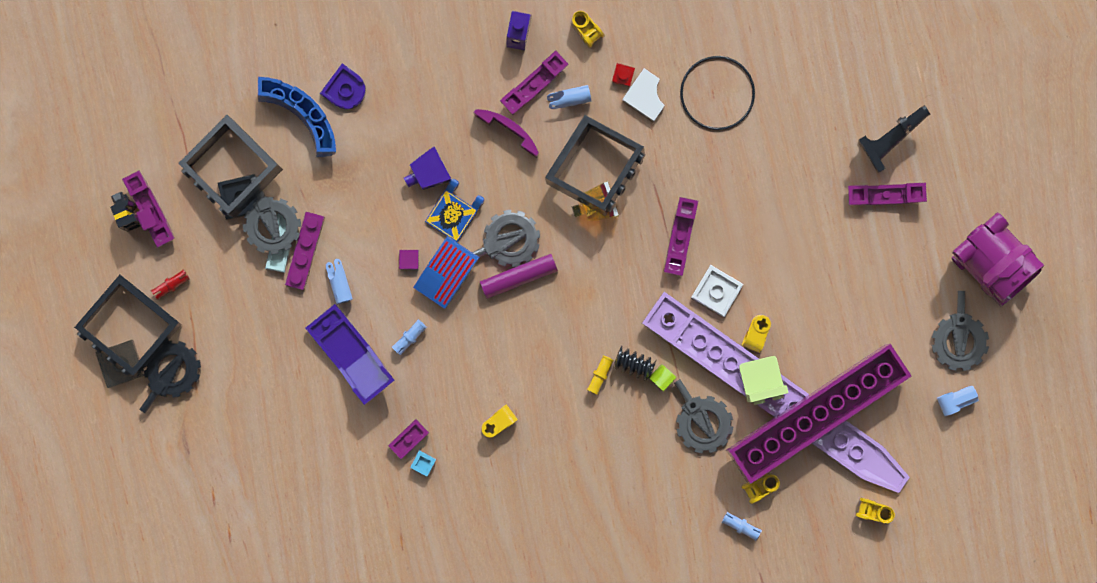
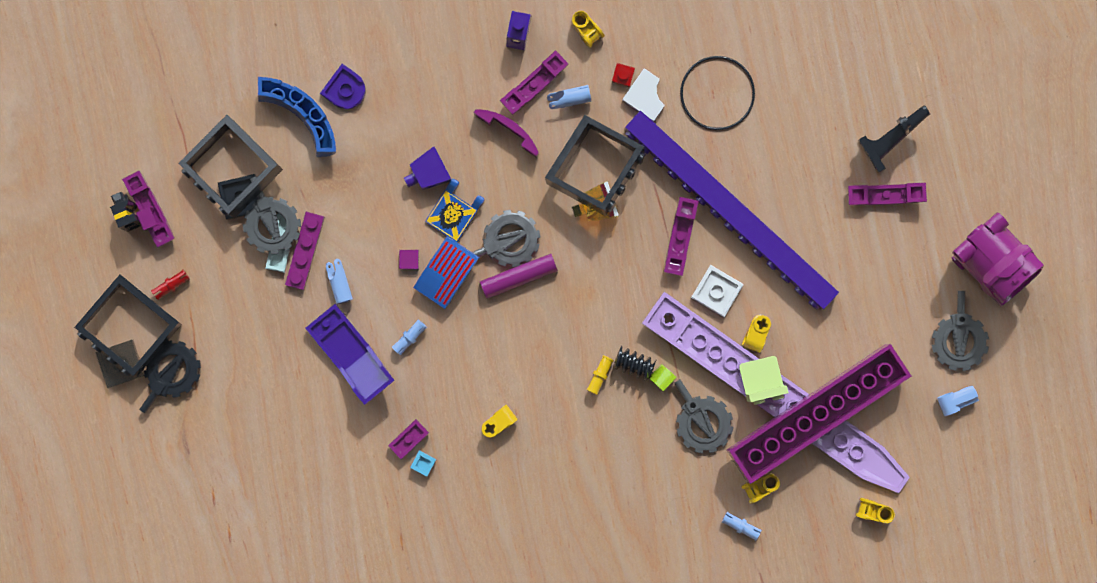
none -> dark purple brick [624,110,839,310]

